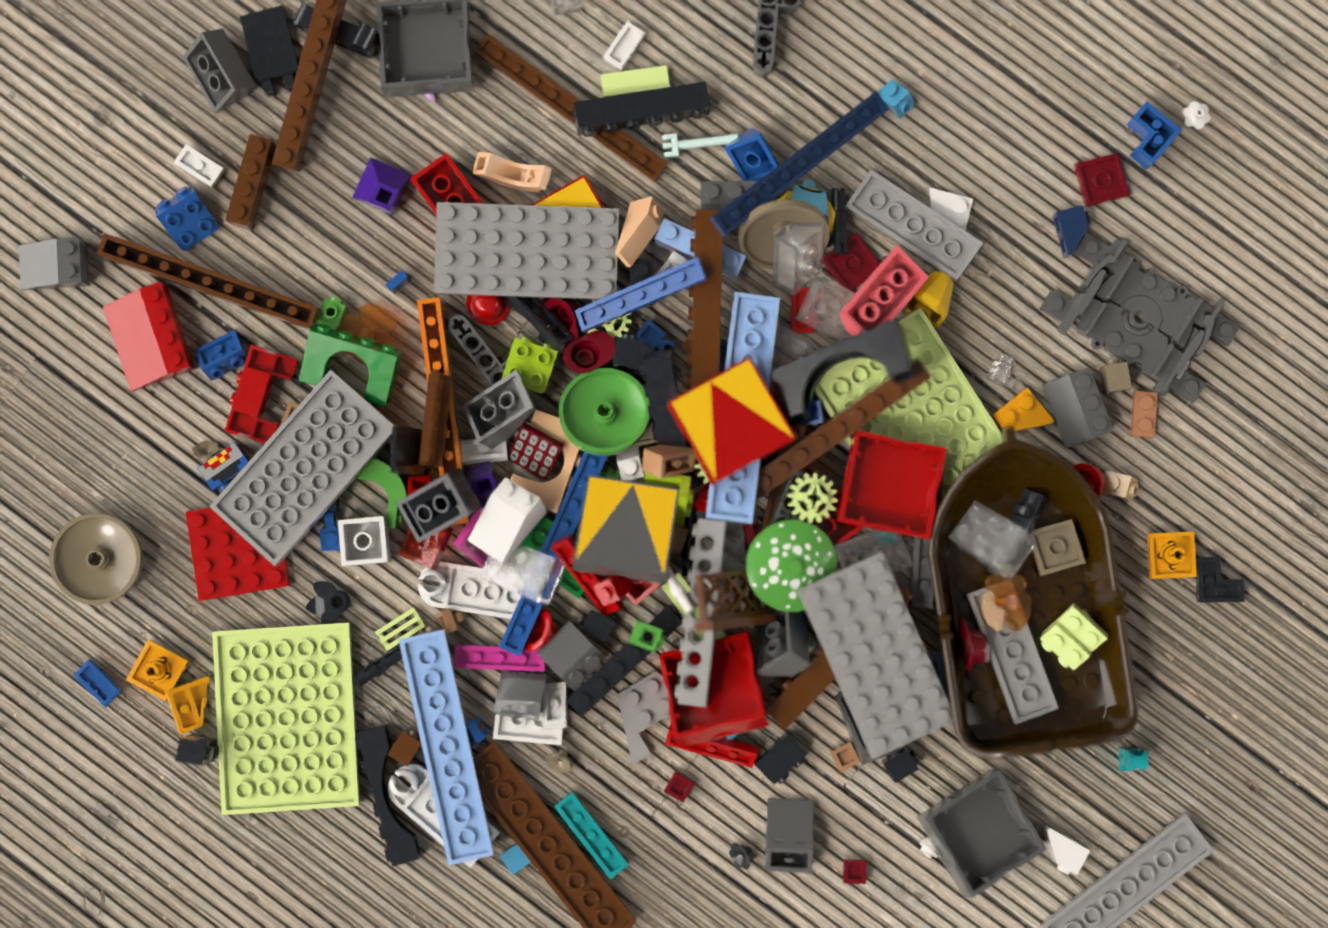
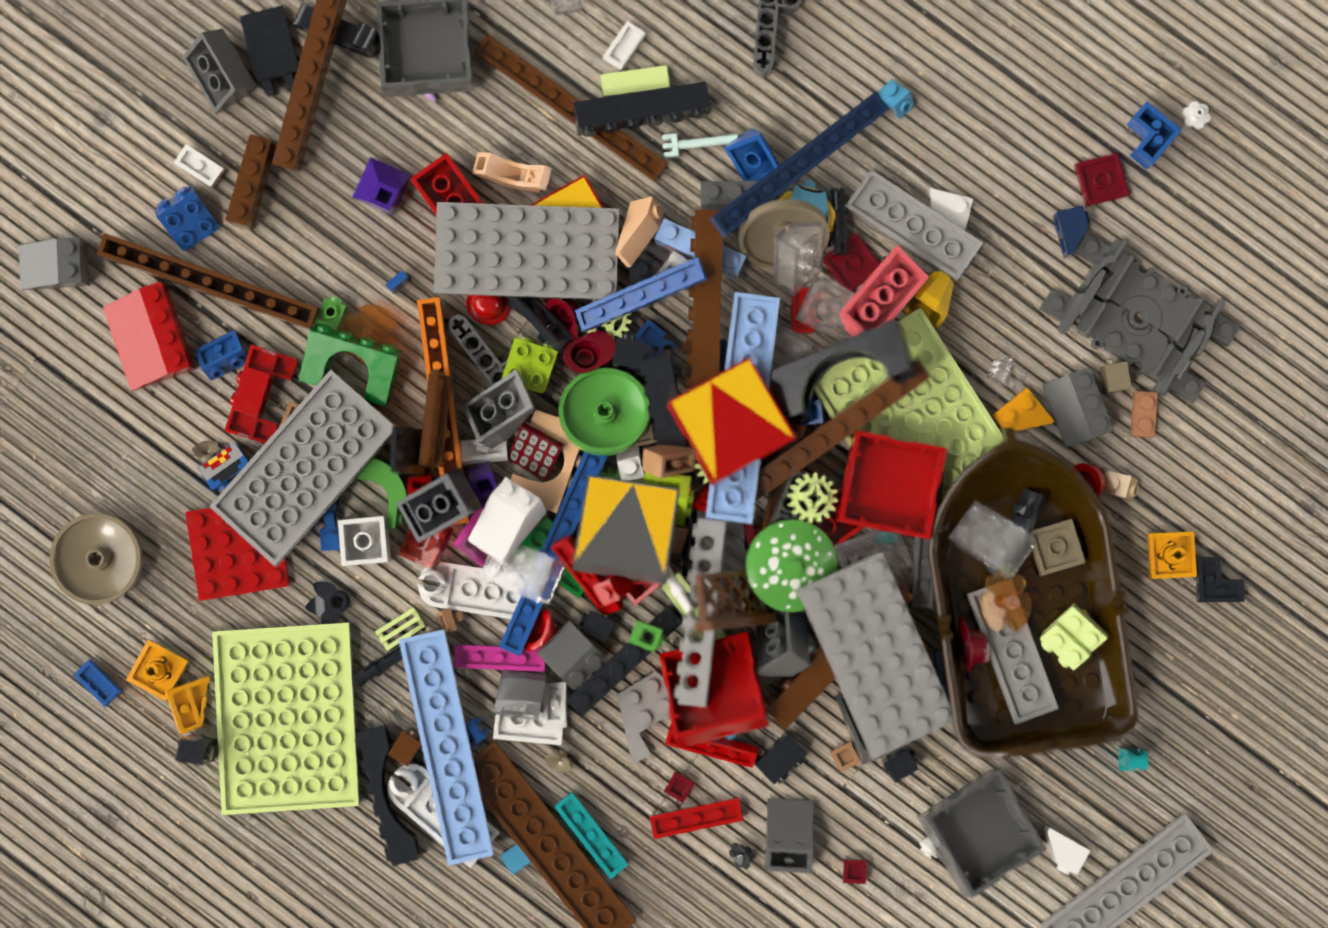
none -> red plate [649,797,743,839]

